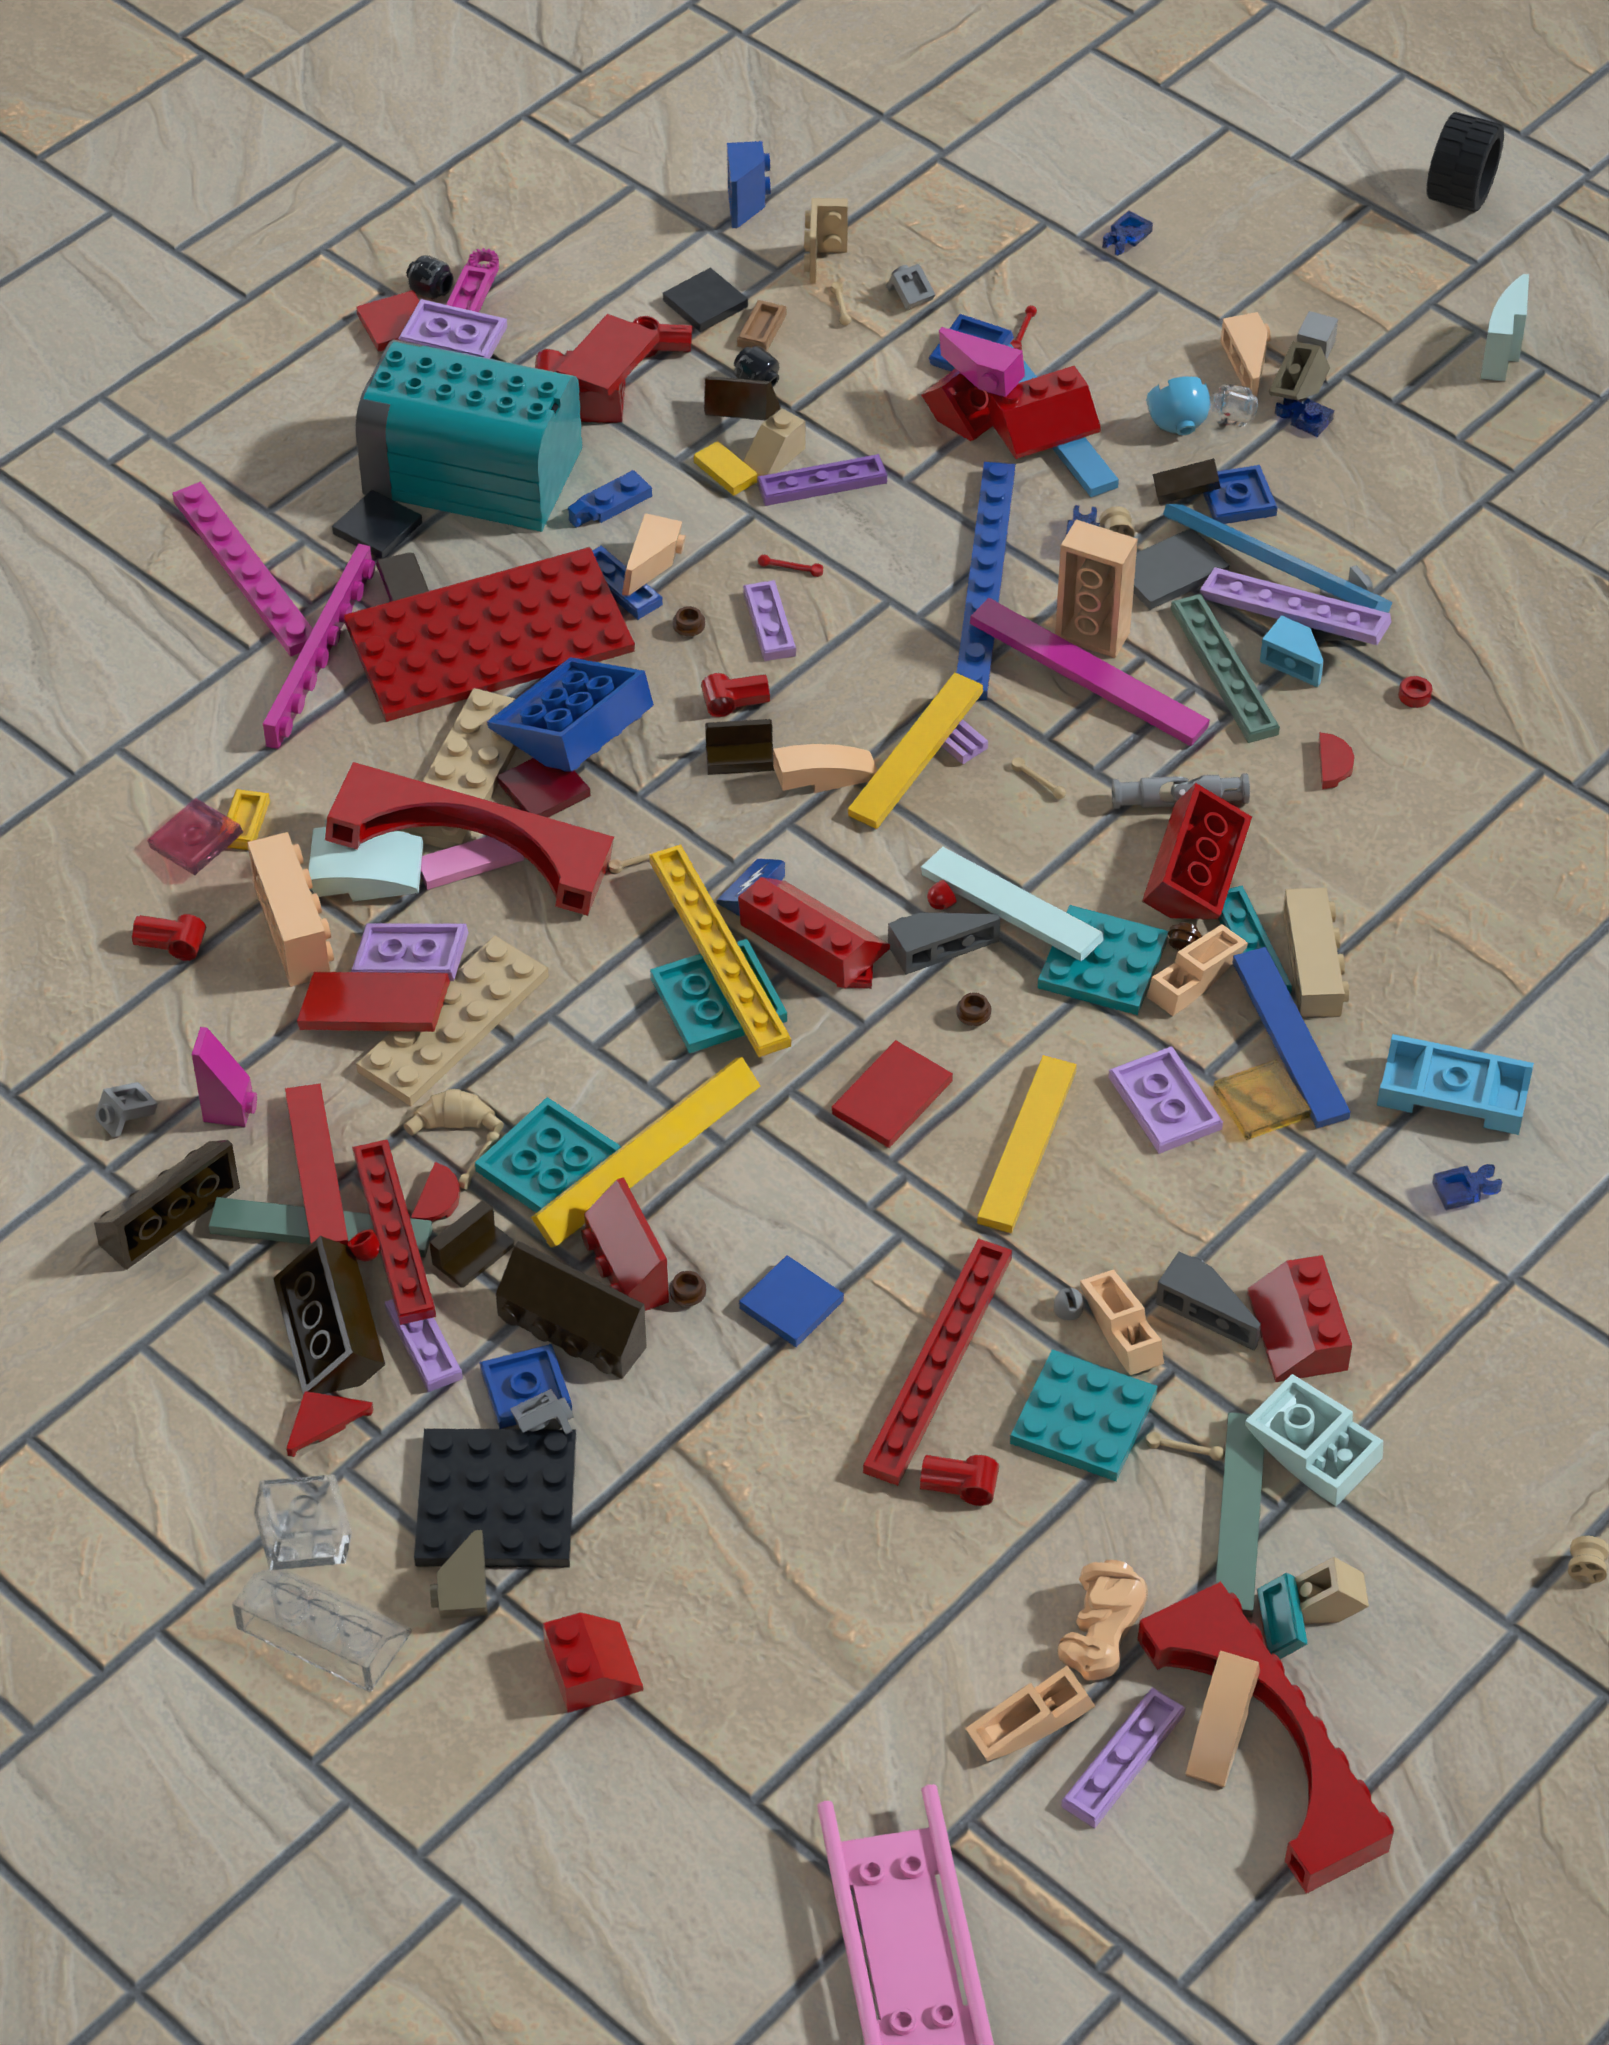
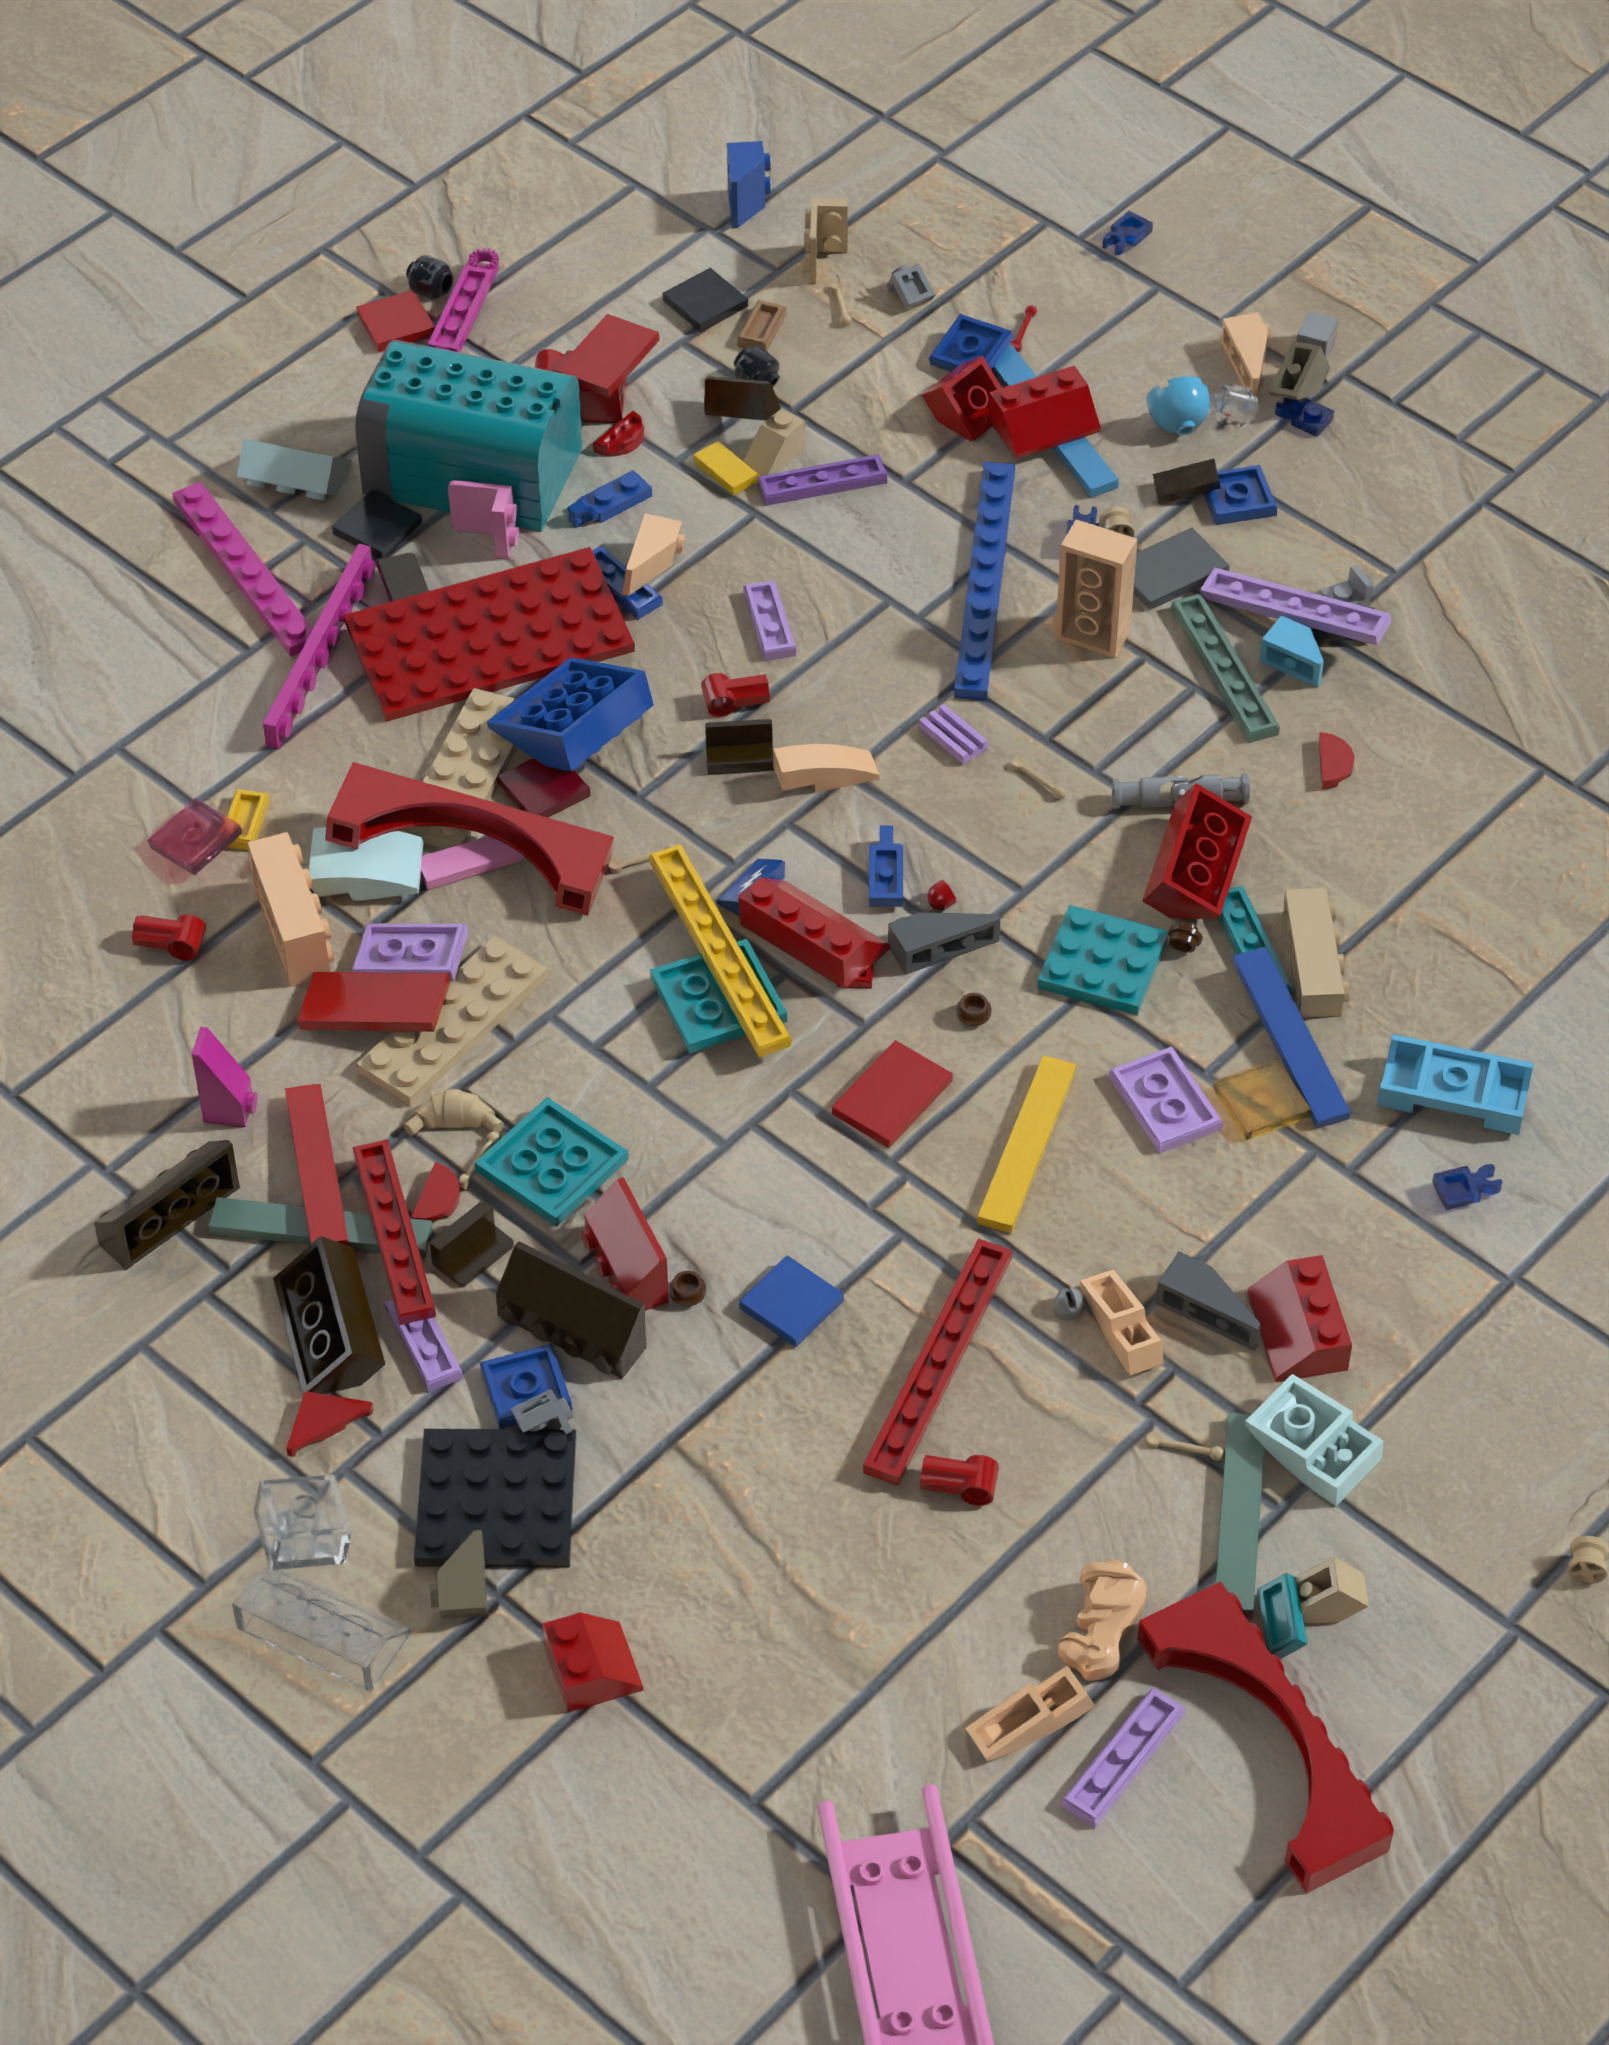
light grey bracket [95,1082,158,1137] -> none
red hinge [348,1229,380,1262] -> none
lavender tile [398,299,507,359] -> none
yellow tile [531,1057,761,1248] -> none
red piece [633,316,692,358] -> none
reddish brown plate [673,606,705,636] -> none
red hinge [758,554,824,577] -> none
yellow tile [848,672,983,829] -> none
light aqua tile [921,847,1103,961] -> none
dark pink slope [939,327,1025,397] -> none
dark pink tile [970,598,1210,746] -> none
teal plate [1010,1349,1157,1481] -> none
light nougat slope [1147,924,1248,1016] -> none
dark azure tile [1163,504,1393,613] -> none
light nougat slope [1186,1650,1260,1788] -> none
red tile [1398,676,1433,708] -> none
black tyre [1426,112,1505,212] -> none
light aqua slope [1481,274,1529,381] -> none
none -> light aqua slope [237,439,352,500]
none -> bright pink bracket [448,480,519,559]
none -> red tile [593,410,644,456]
none -> blue hinge [869,825,903,907]

